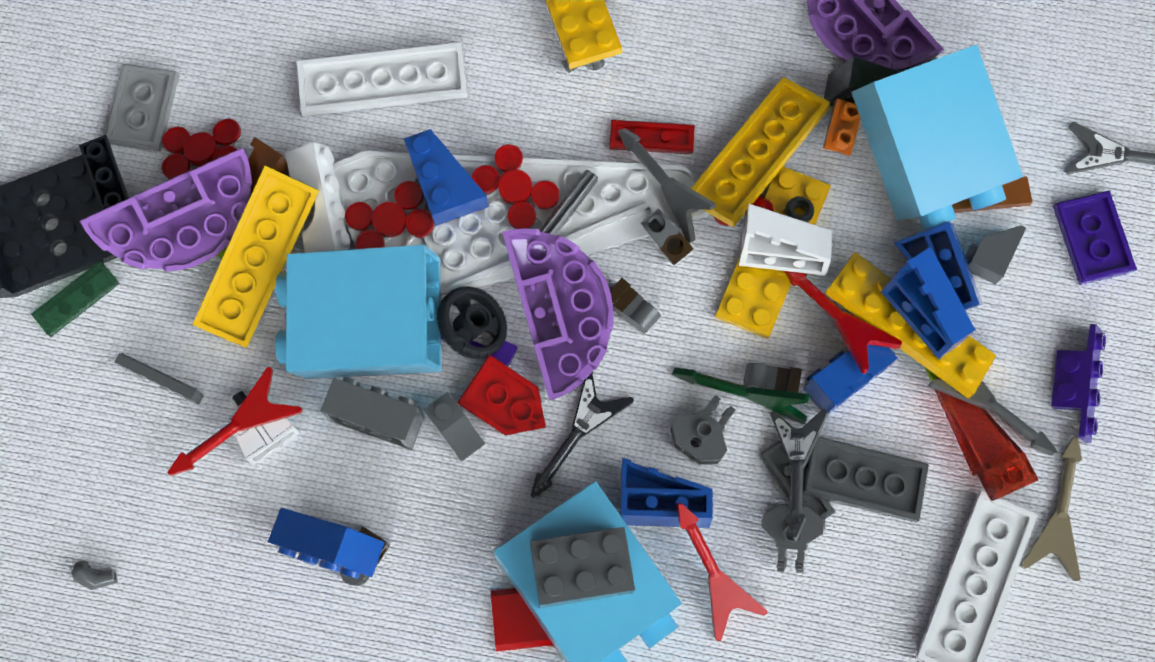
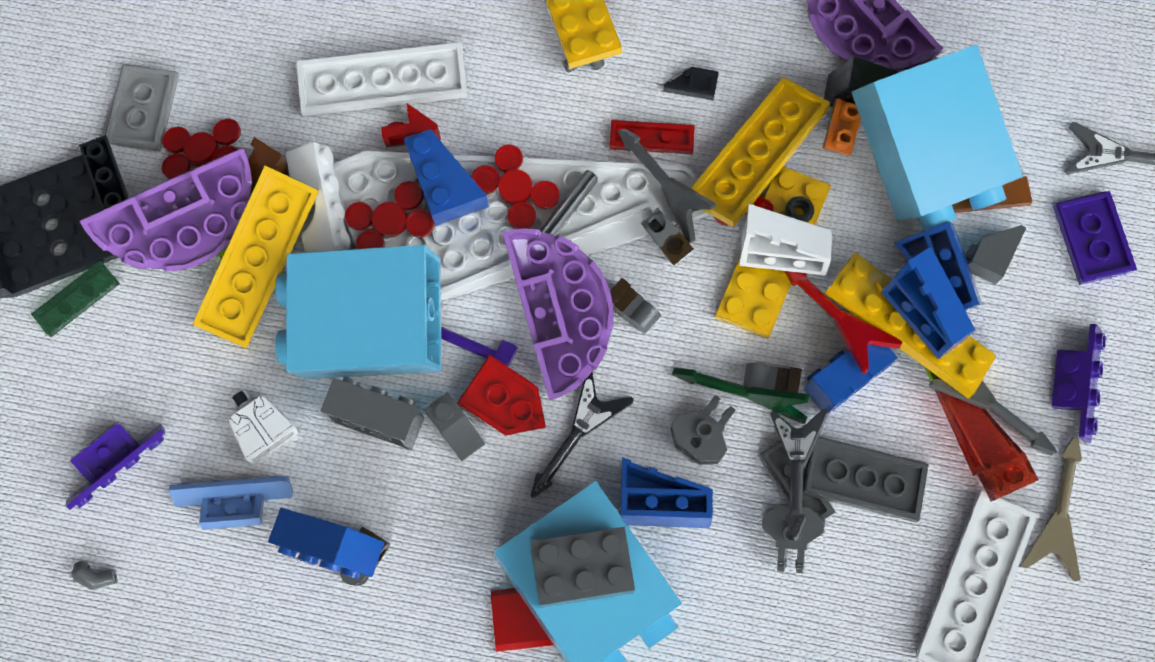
dark grey tile [115,353,204,405] -> none
red piece [167,367,303,476] -> none
black wheel [437,286,507,359] -> none
piece [677,502,767,641] -> none
none -> dark purple bracket [65,421,165,510]
none -> medium blue bracket [169,476,293,530]
none -> red slope [381,103,441,148]
none -> black tile [663,67,719,101]

